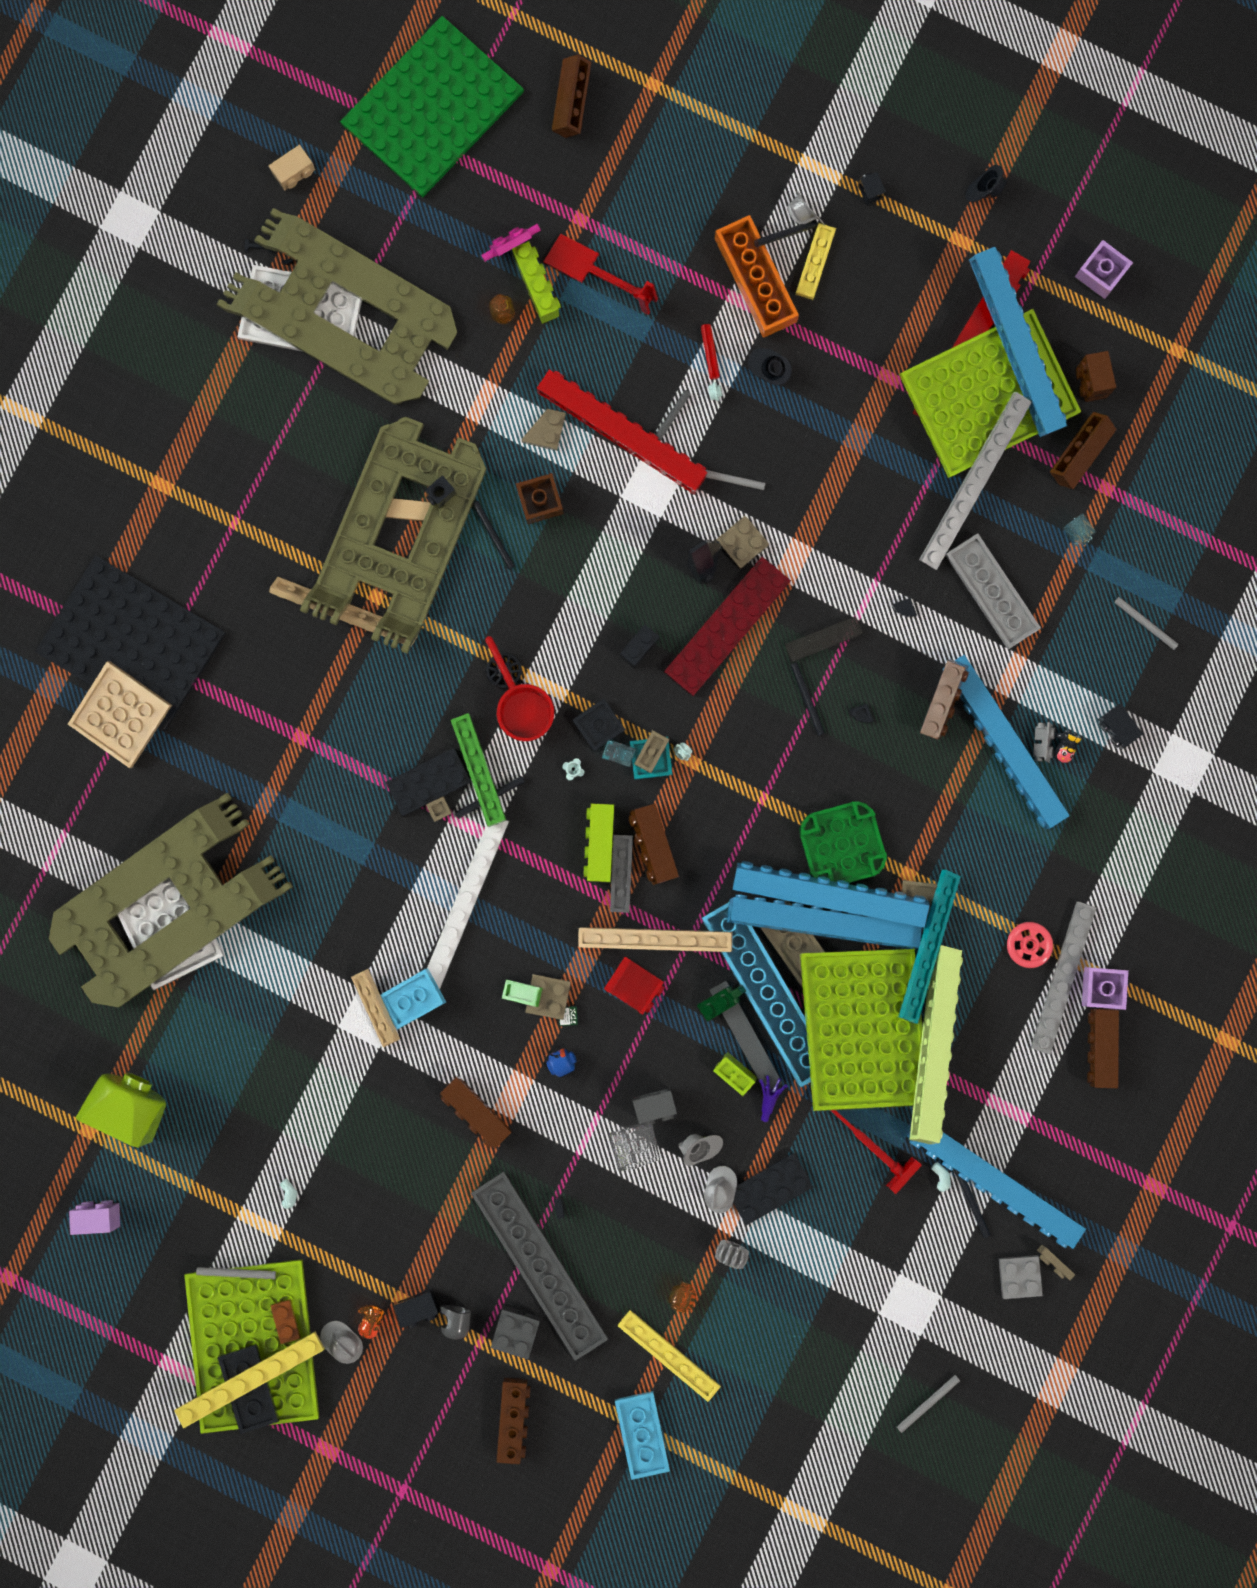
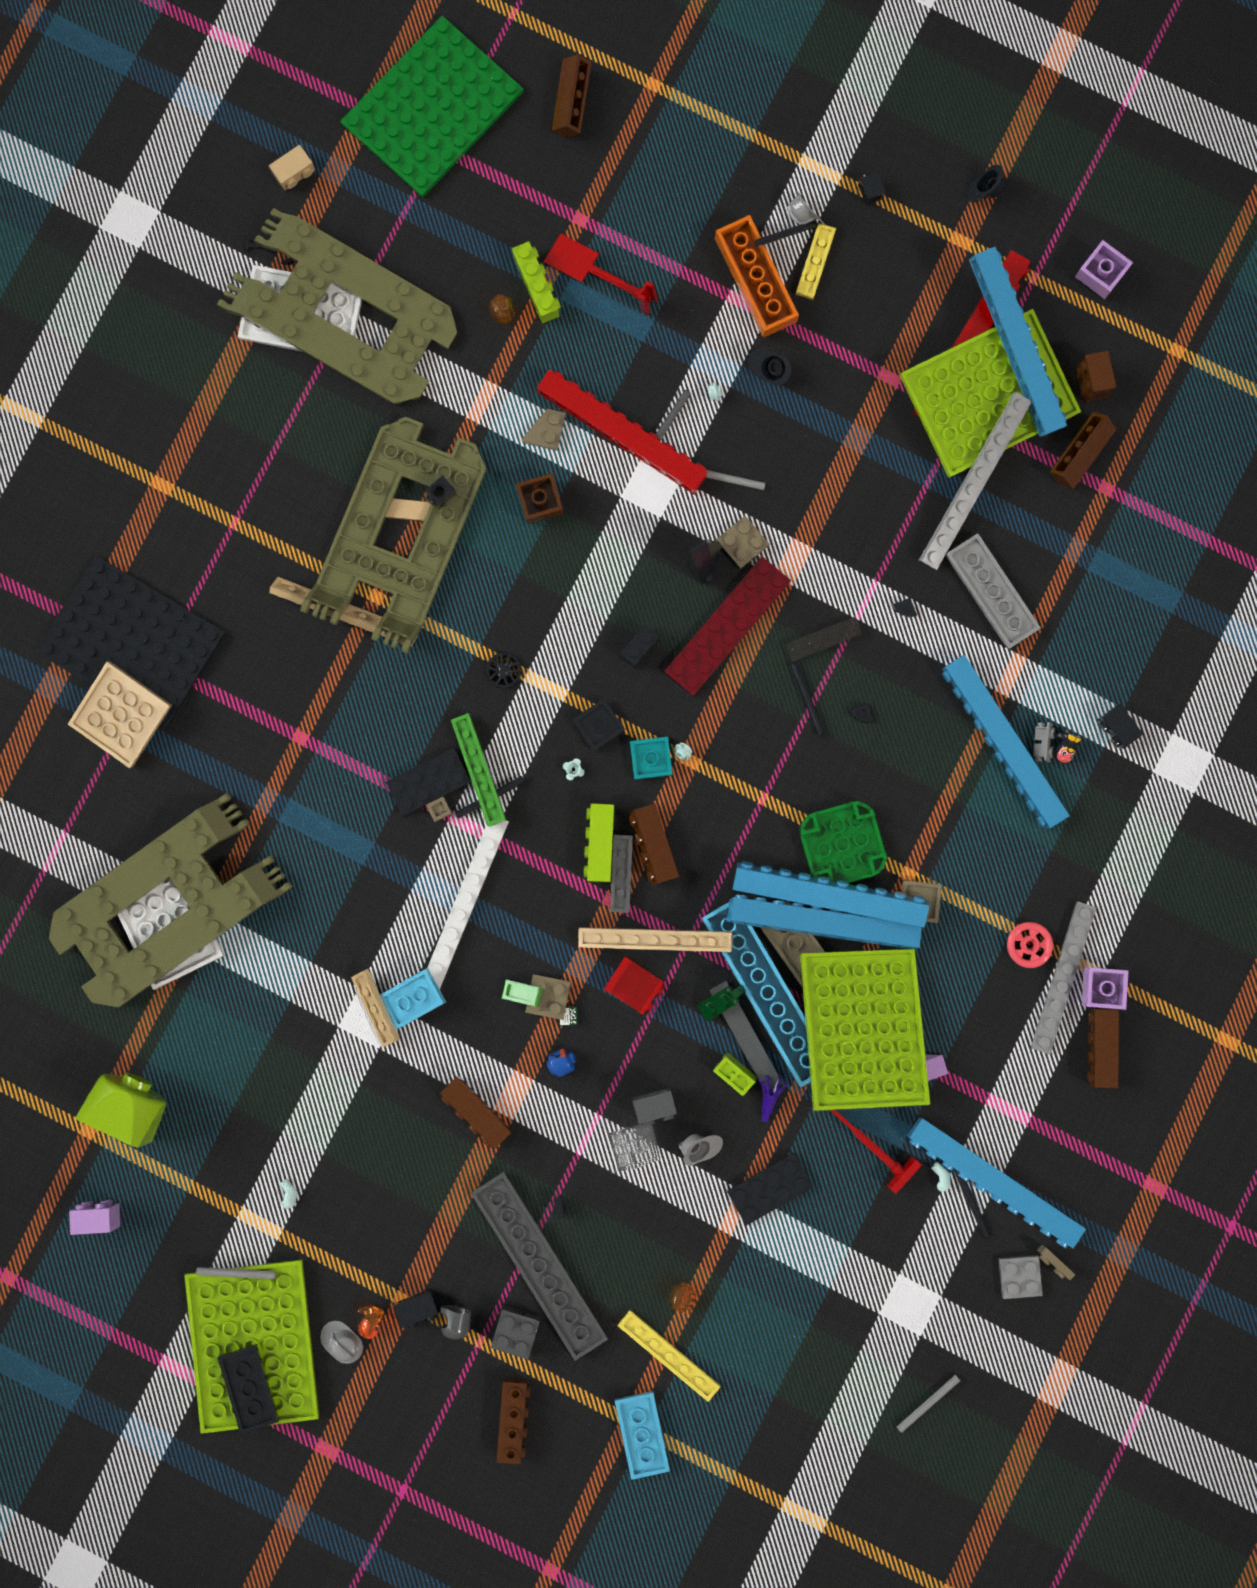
light yellow plate [174,1331,325,1428] -> none
dark orange plate [271,1299,301,1344] -> none
black bar [472,501,515,570] -> none
dark pink plate [481,224,541,262] -> none
red piece [485,636,554,741] -> none
clear light blue brick [602,740,636,767] -> none
dark tan plate [634,730,669,773] -> none
red axle [701,324,720,380] -> none
light grey piece [704,1166,737,1213] -> none
light grey gear [715,1240,749,1269] -> none
teal plate [899,870,961,1024] -> none
yellowish green brick [909,945,963,1145] -> none
brick [920,659,969,740] -> none
clear light blue brick [1063,513,1096,546] -> none
light grey bar [1114,597,1179,650] -> none

